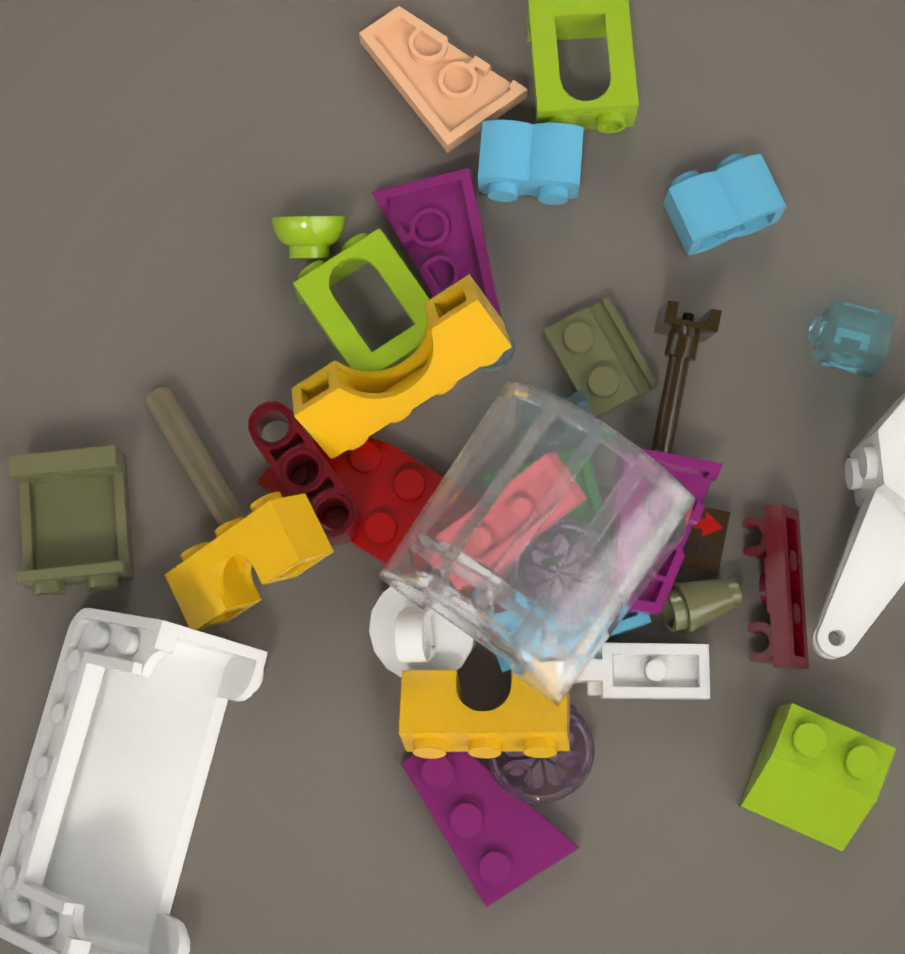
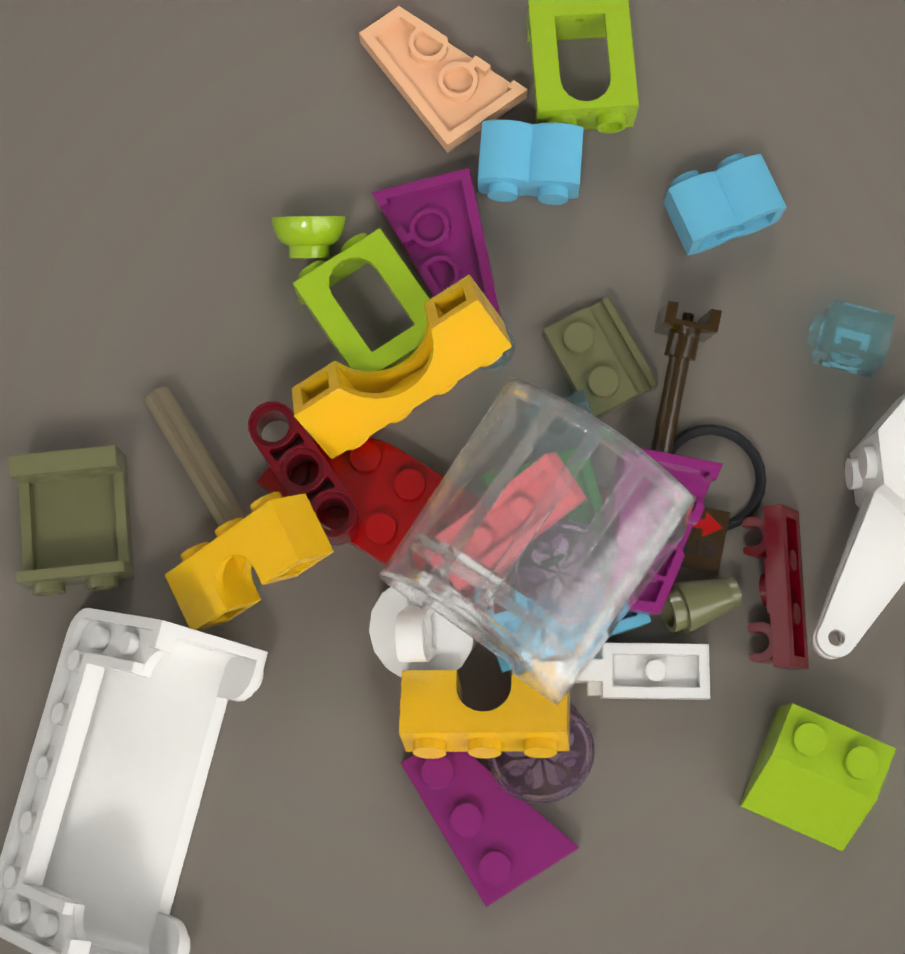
none -> black tyre [671,424,767,531]

